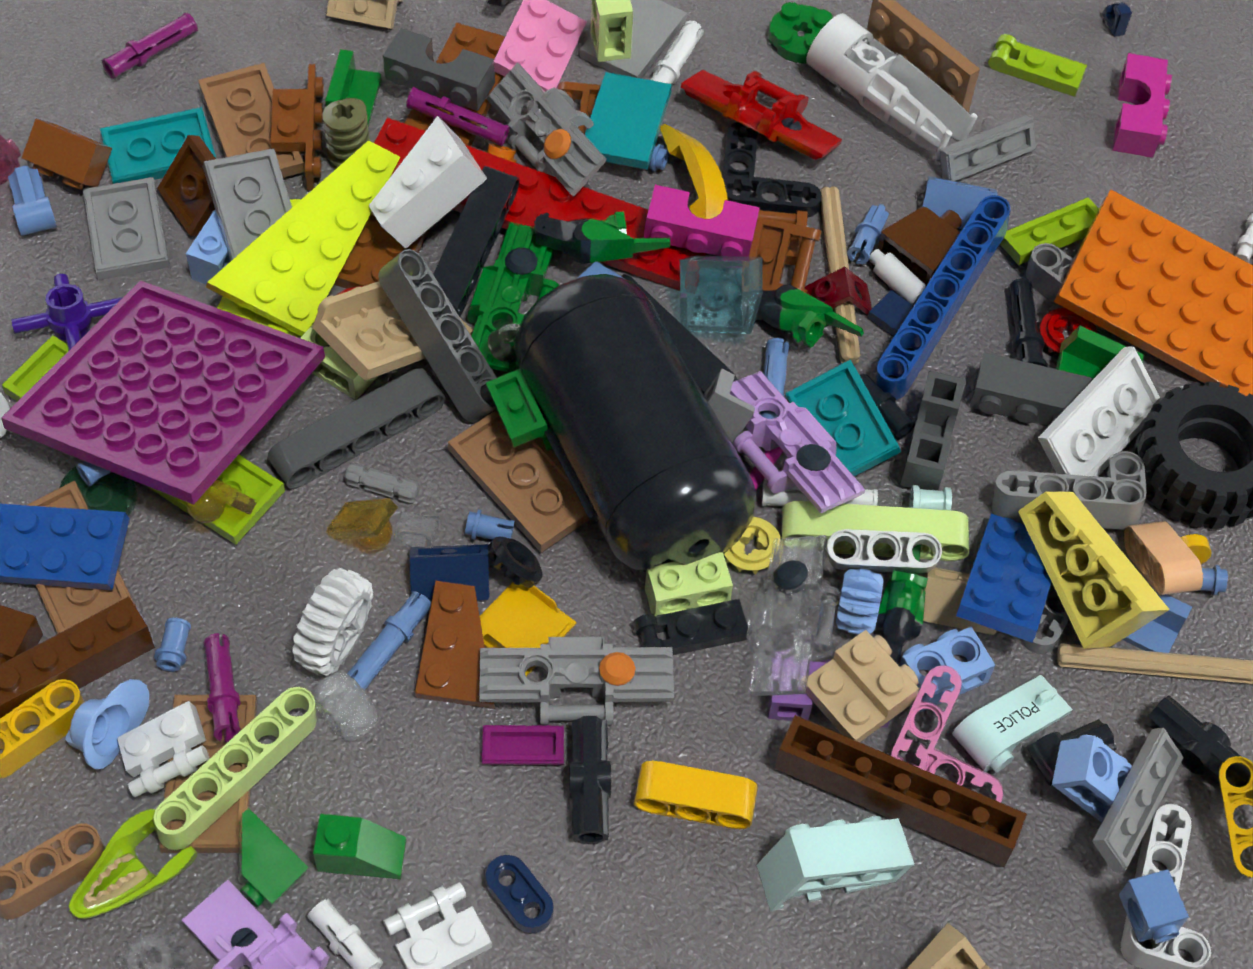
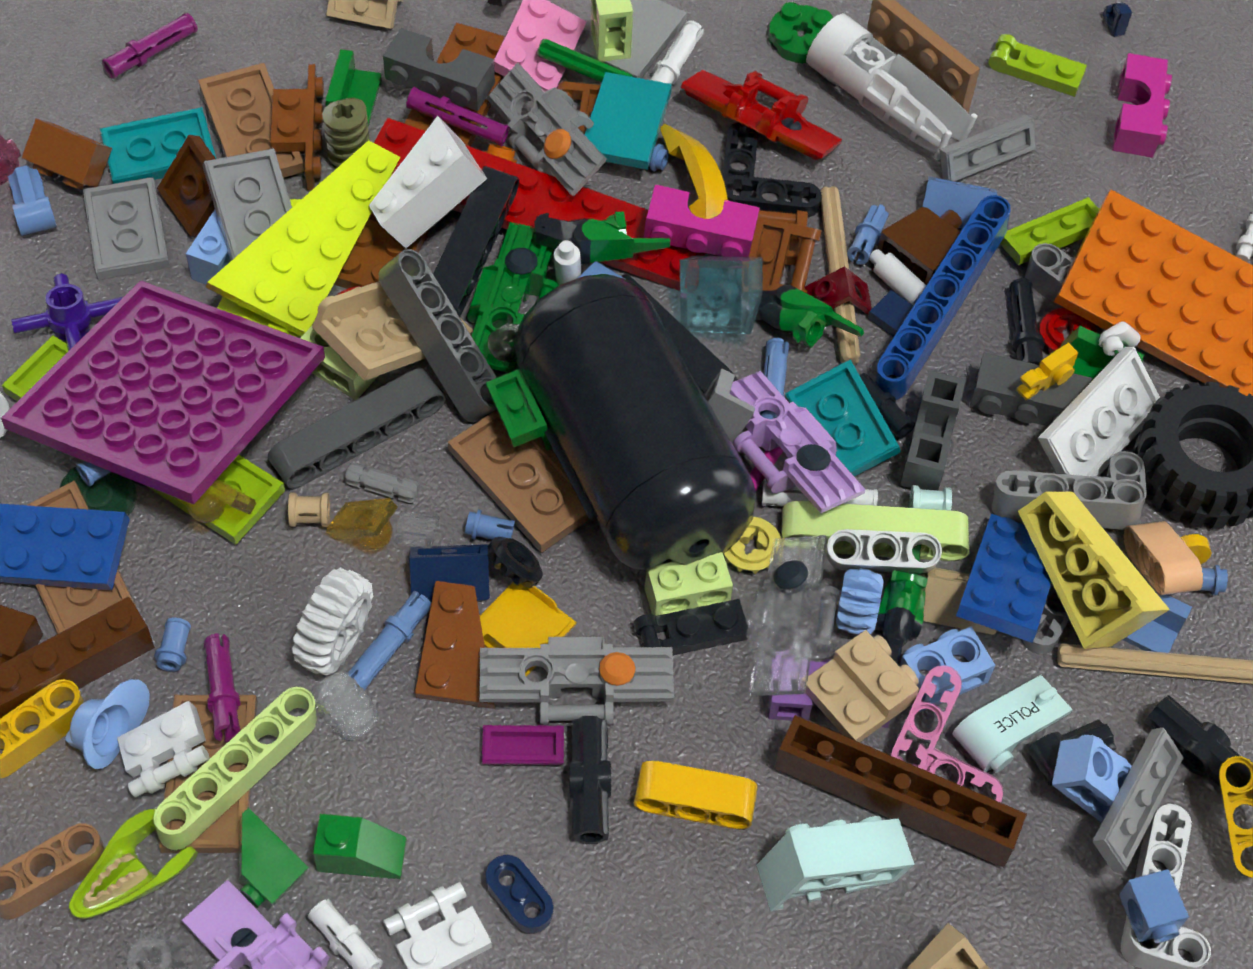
none -> tan bush [288,492,330,527]
none -> green axle [537,39,633,83]
none -> white cylinder [554,240,581,285]
none -> yellow plate [1016,342,1079,400]
none -> white arm [1099,322,1140,356]

